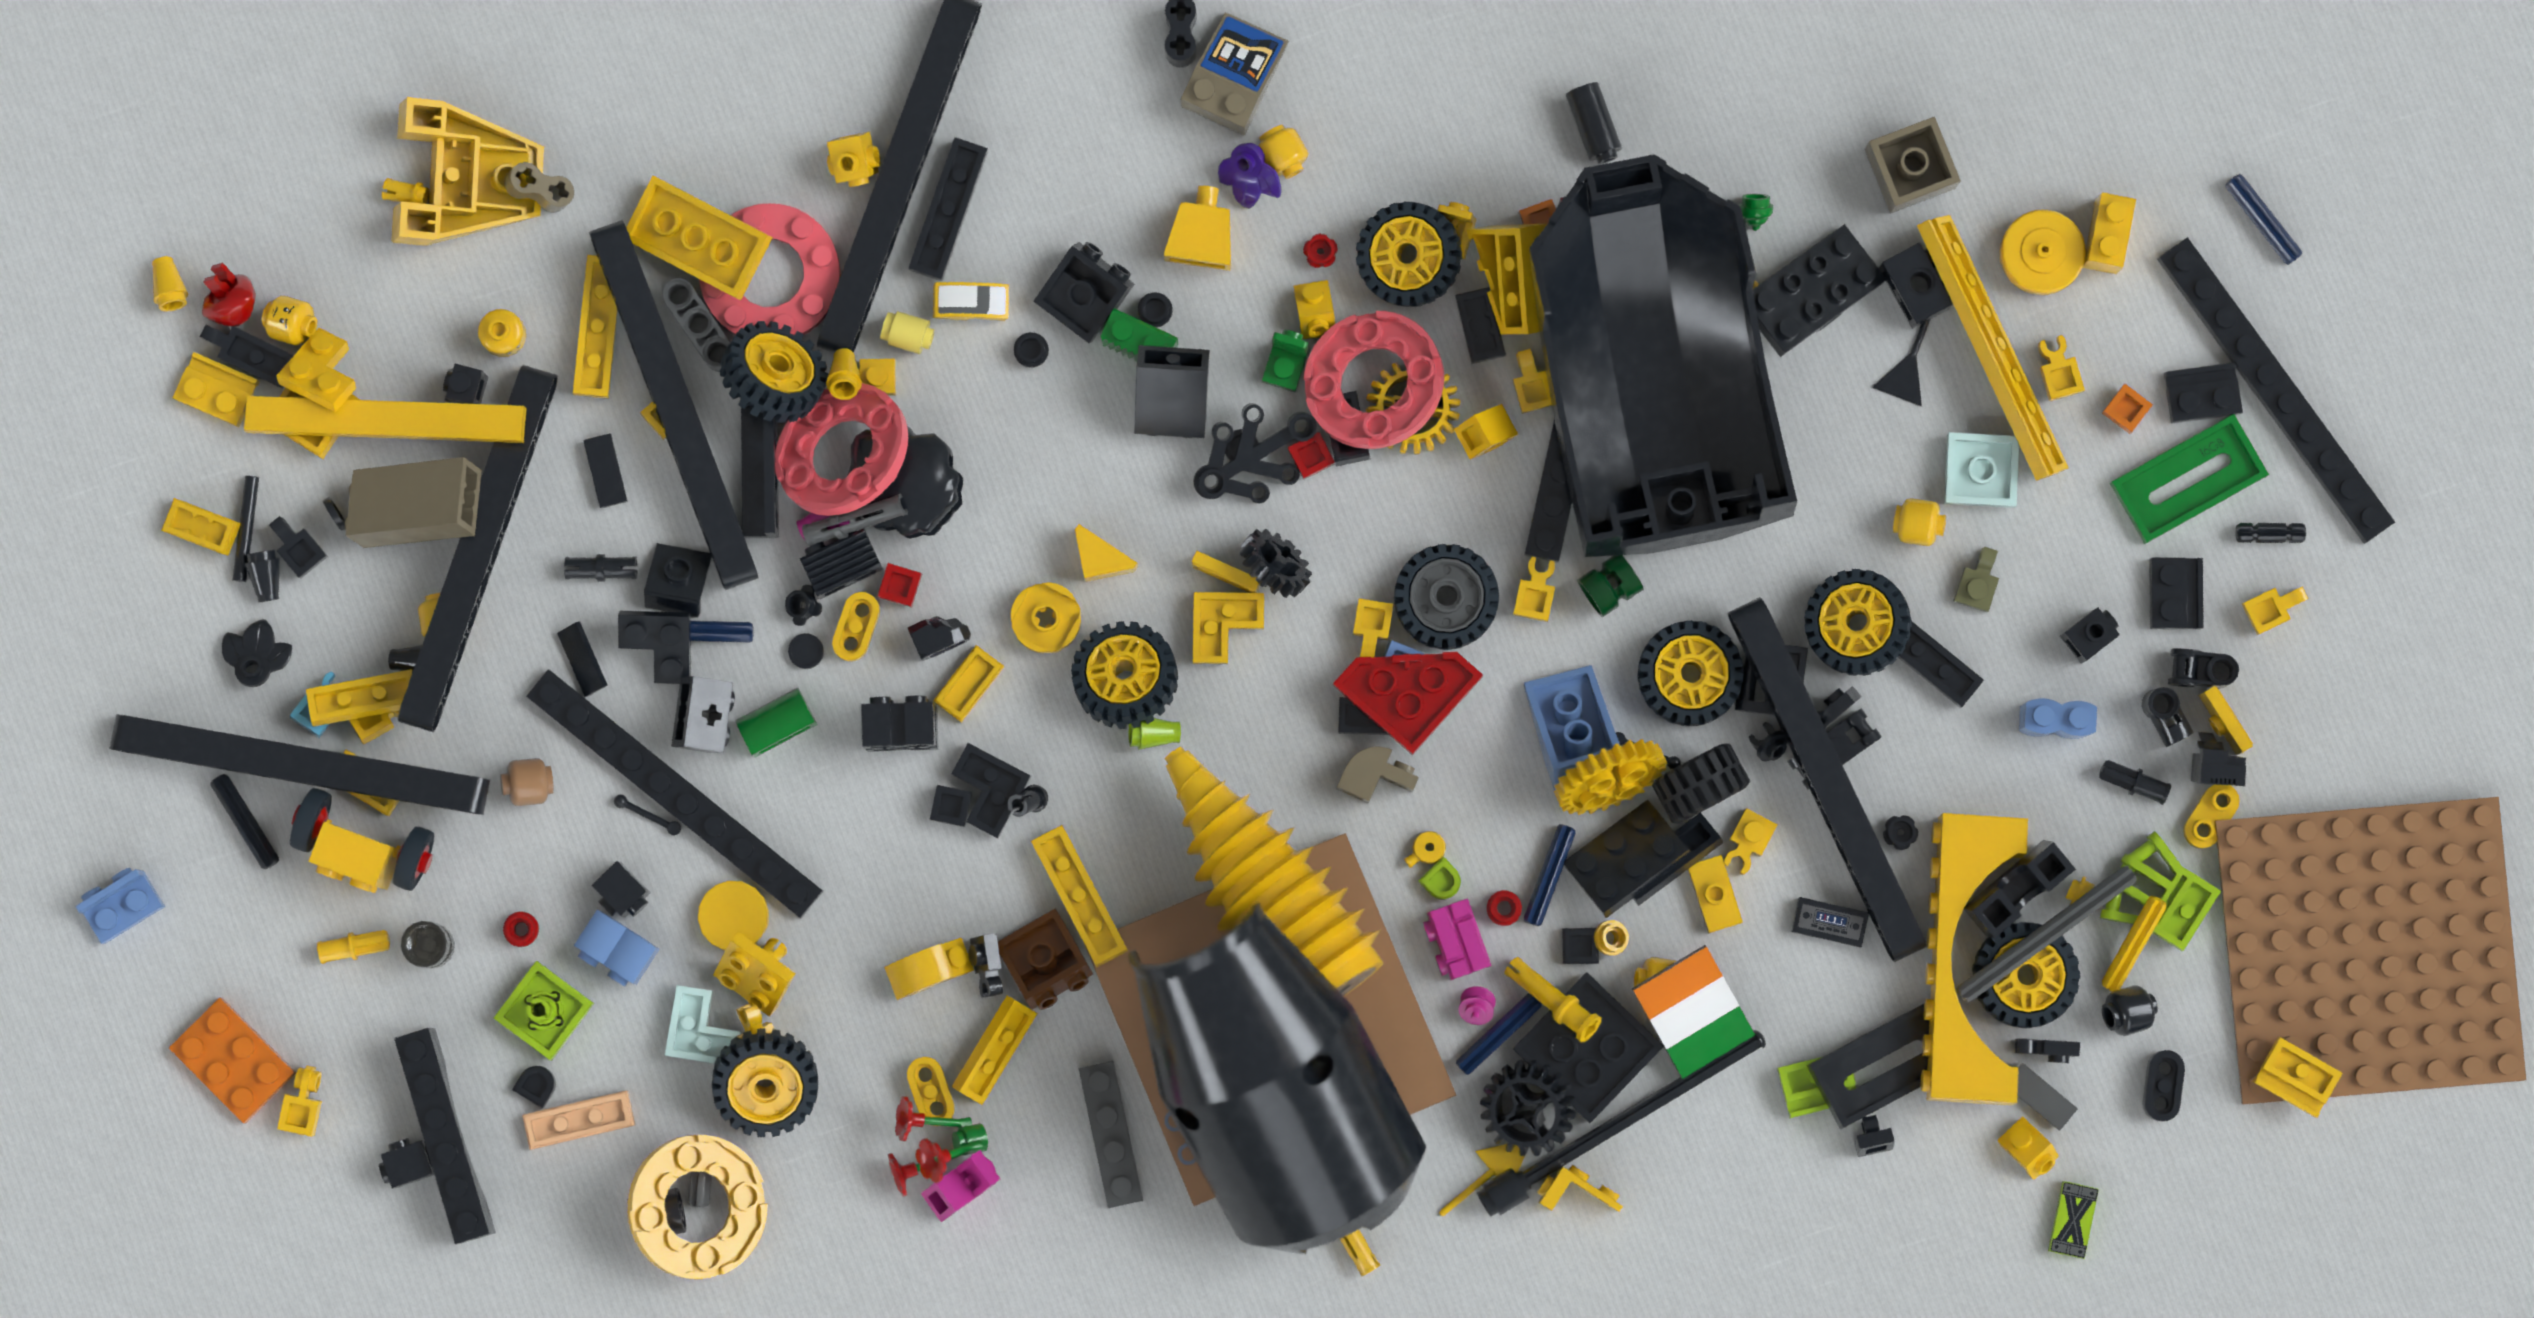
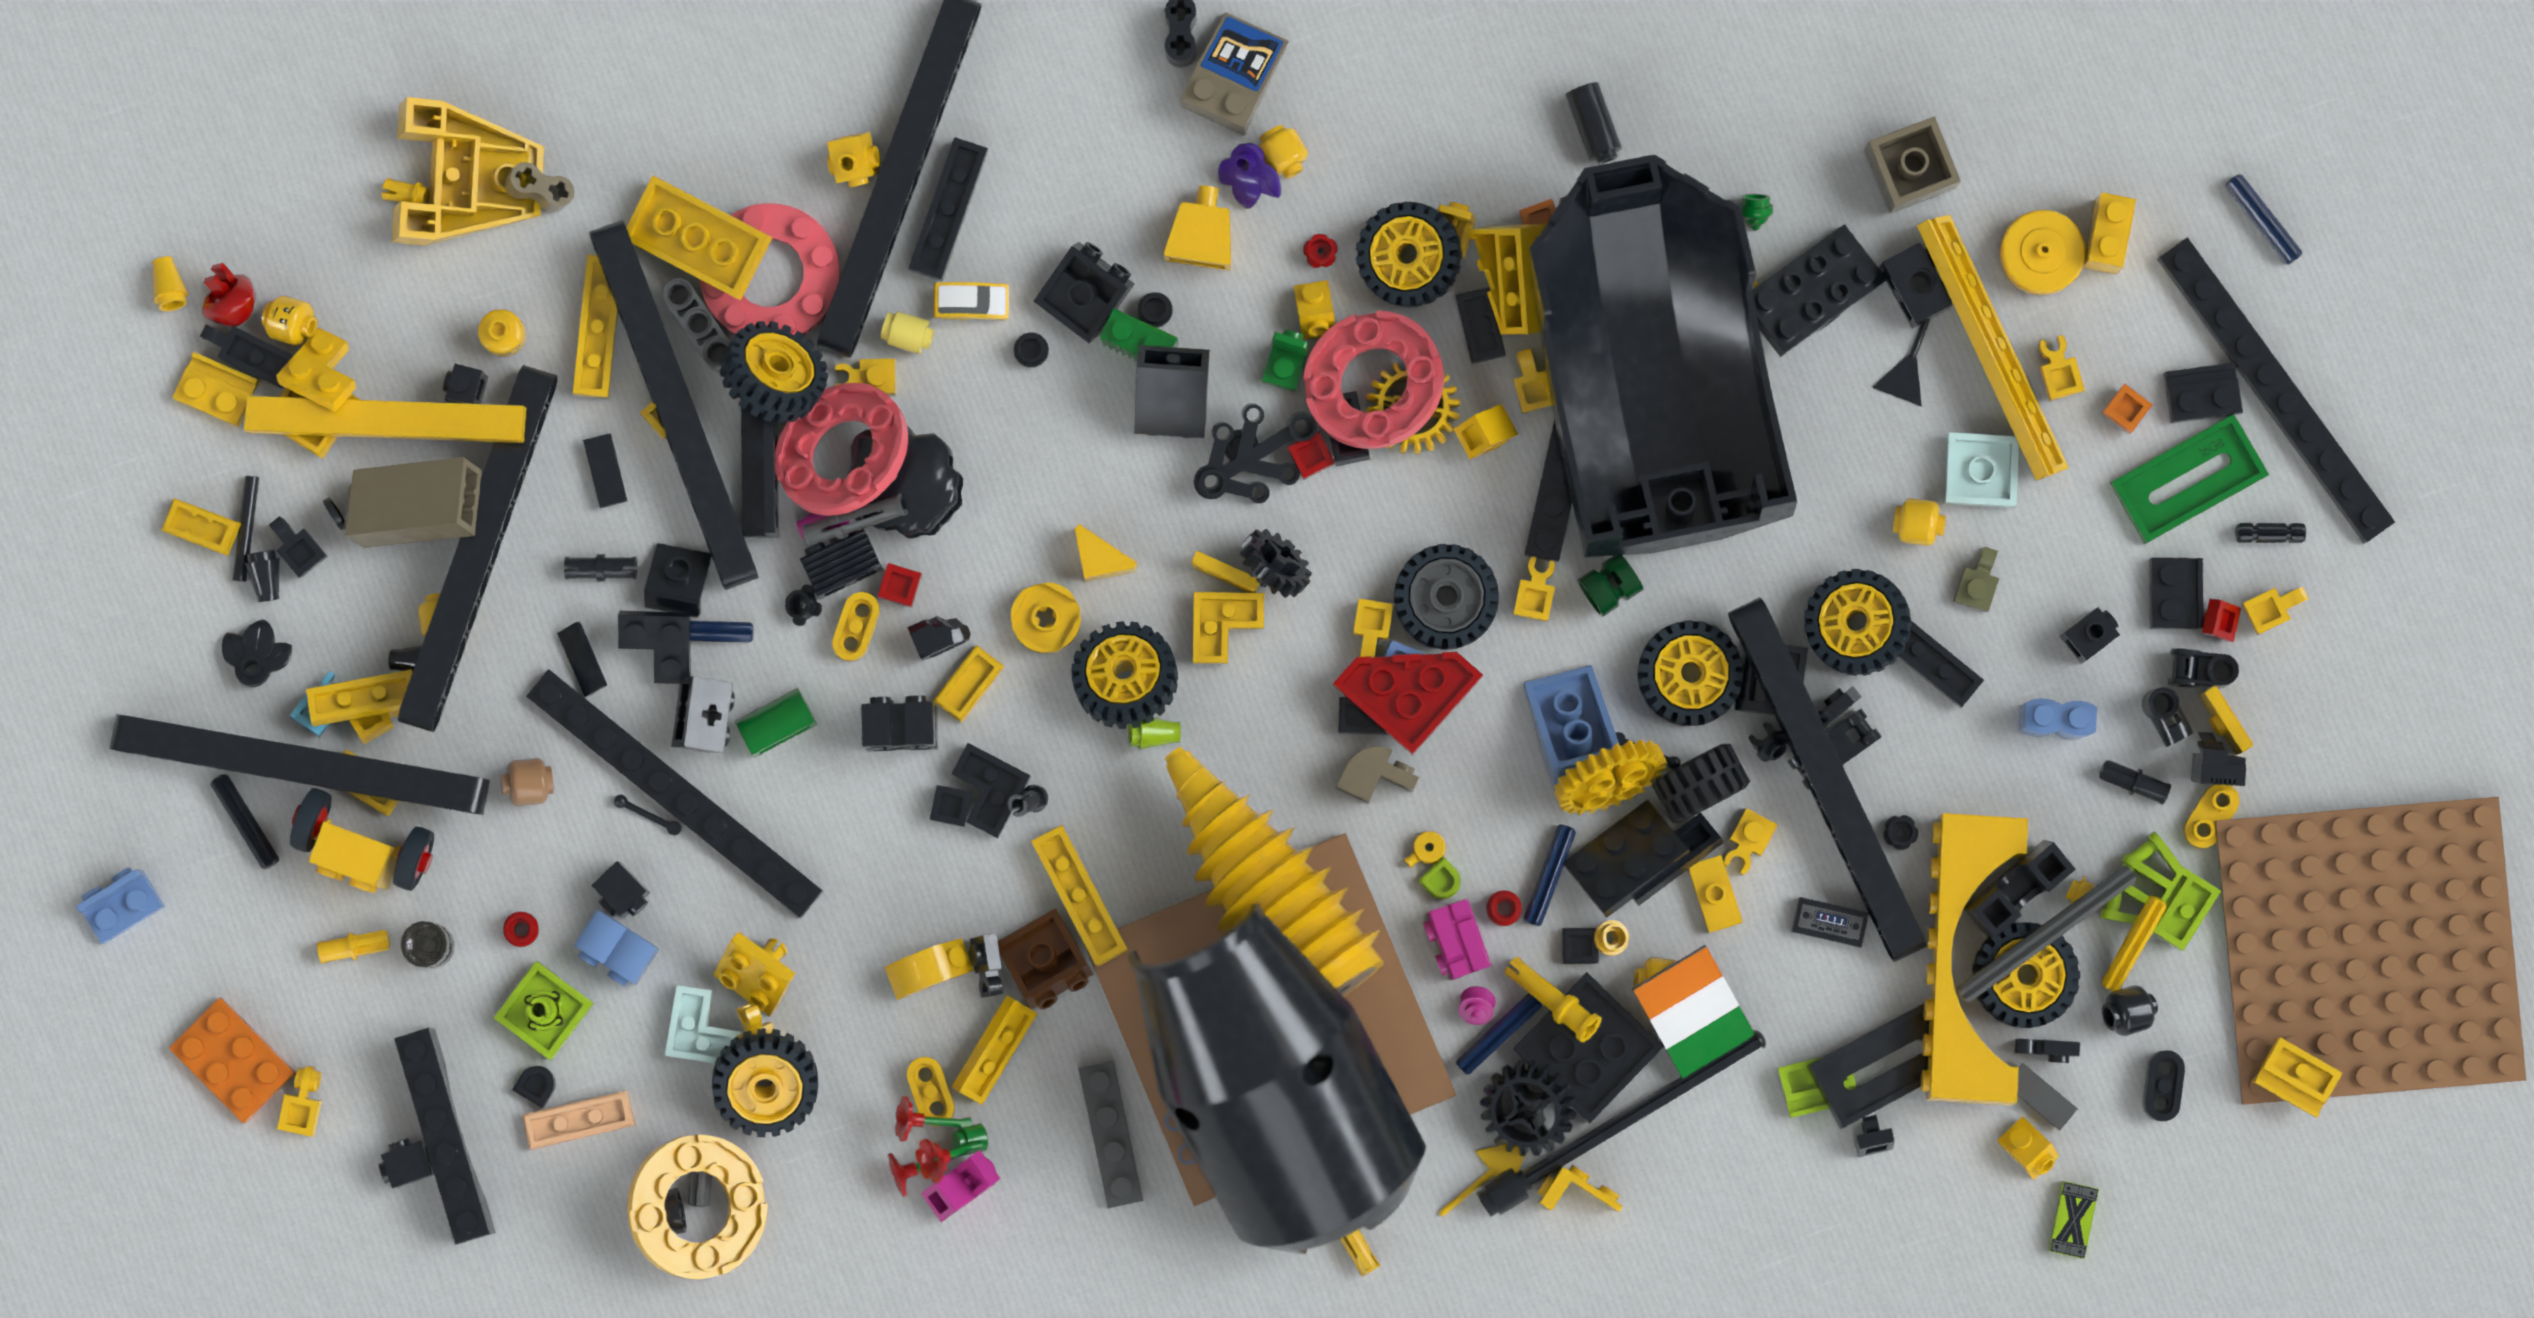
yellow tile [698,881,769,950] -> none
black piece [788,633,824,669] -> none
yellow cone [826,348,862,400] -> none
none -> red plate [2202,599,2241,642]

